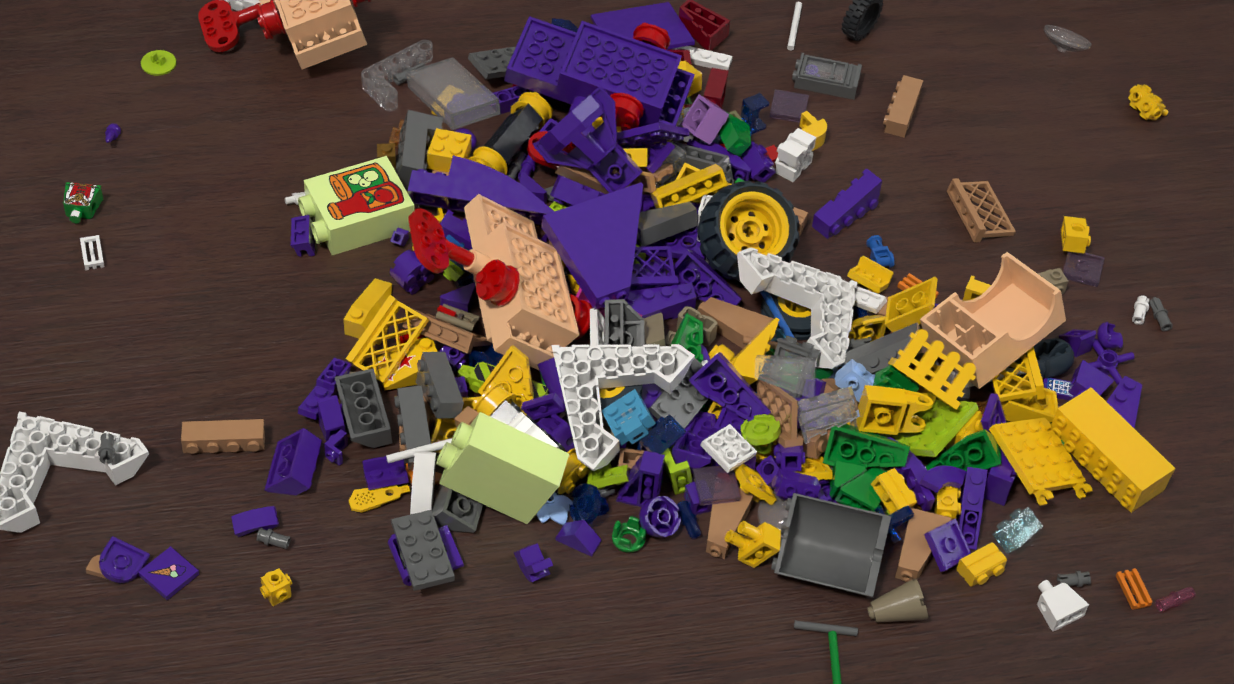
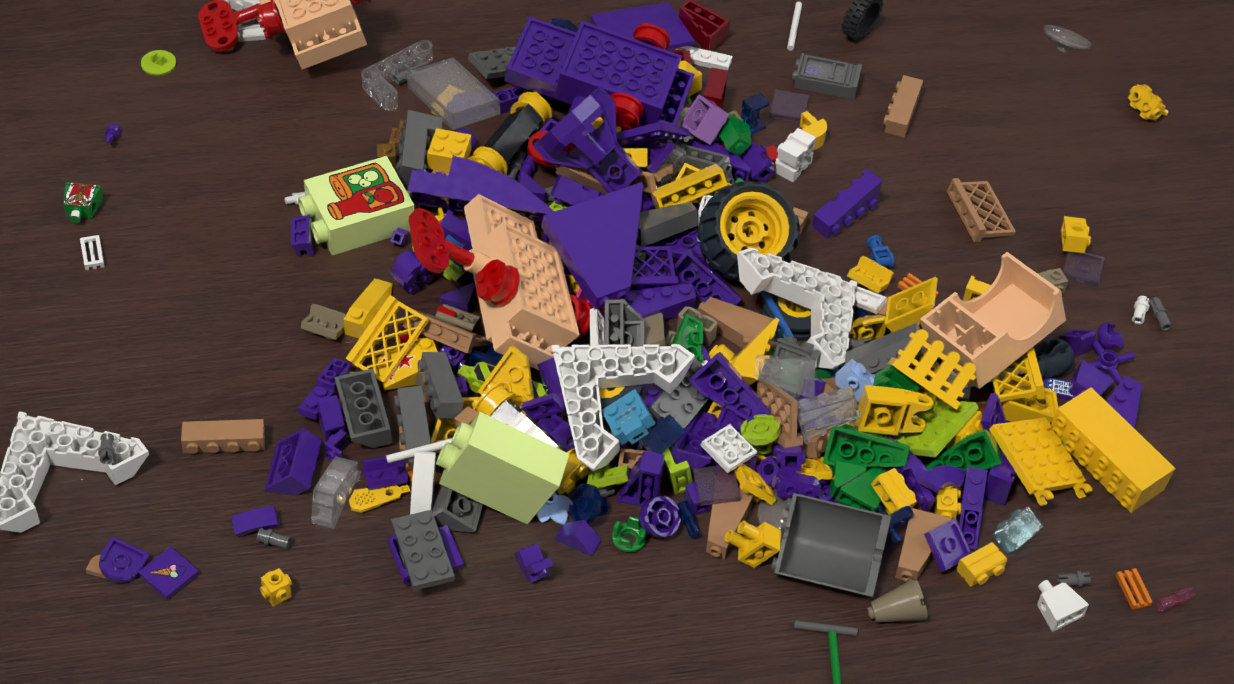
none -> white tile [238,24,266,42]
none -> dark tan bracket [301,304,346,340]
none -> clear wedge [311,456,360,528]

